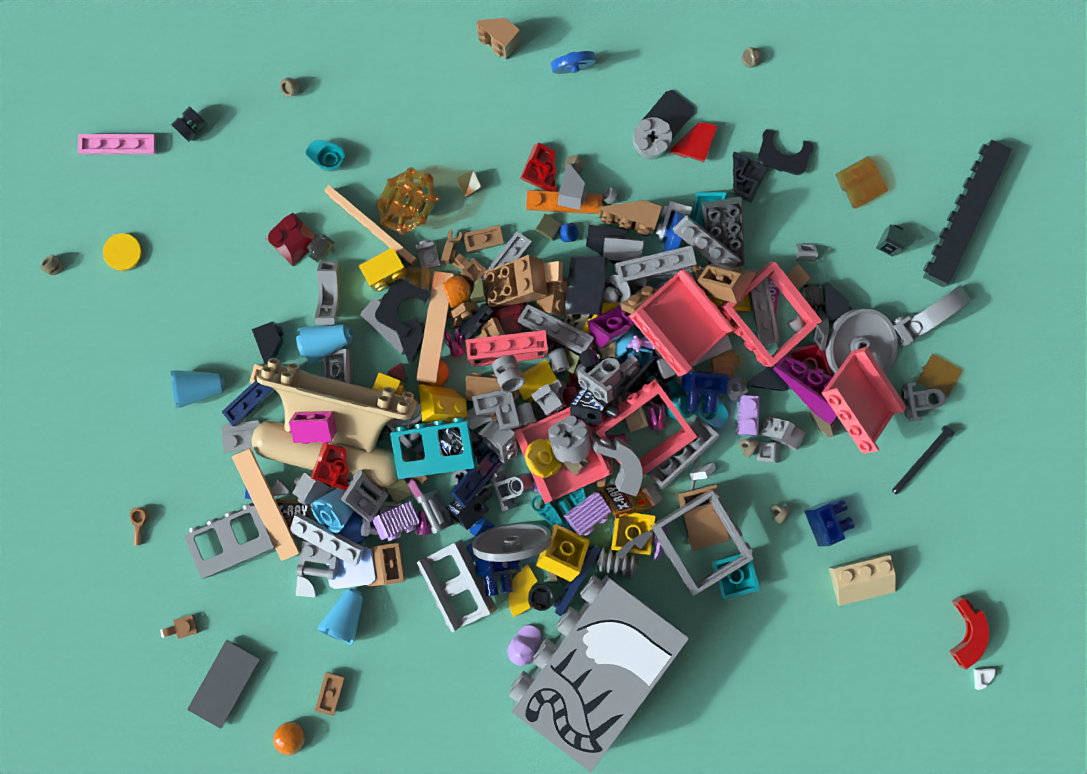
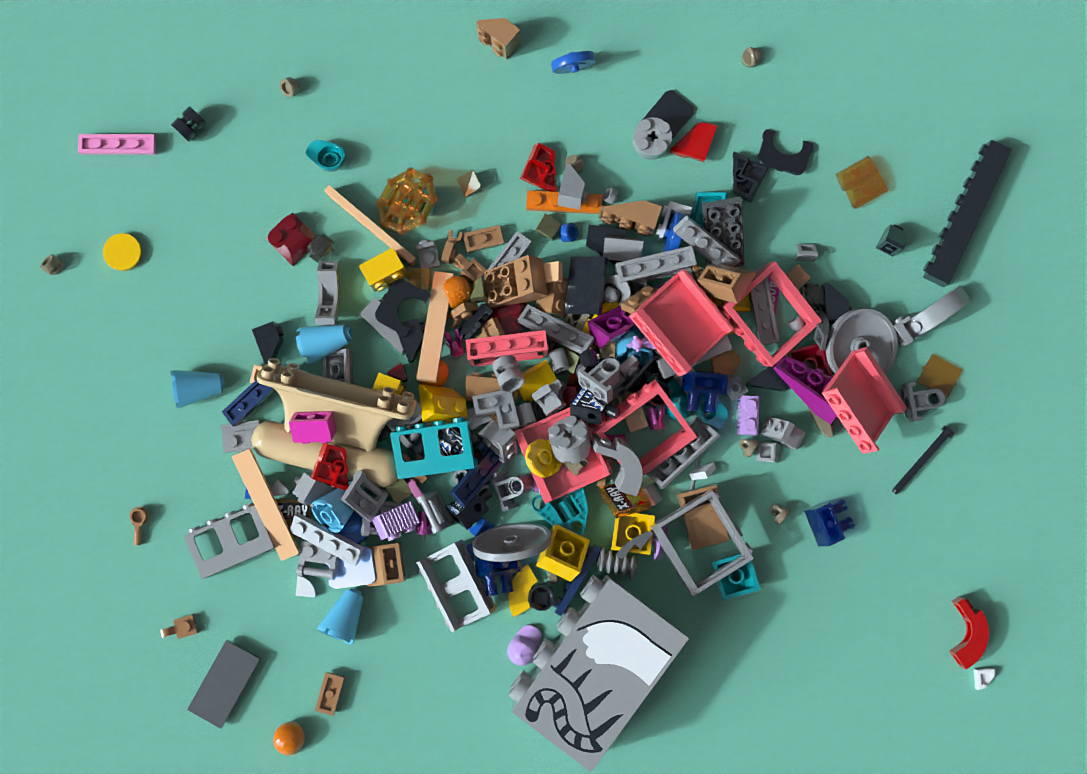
lavender brick [564,492,612,536] -> none
tan slope [829,554,895,606] -> none

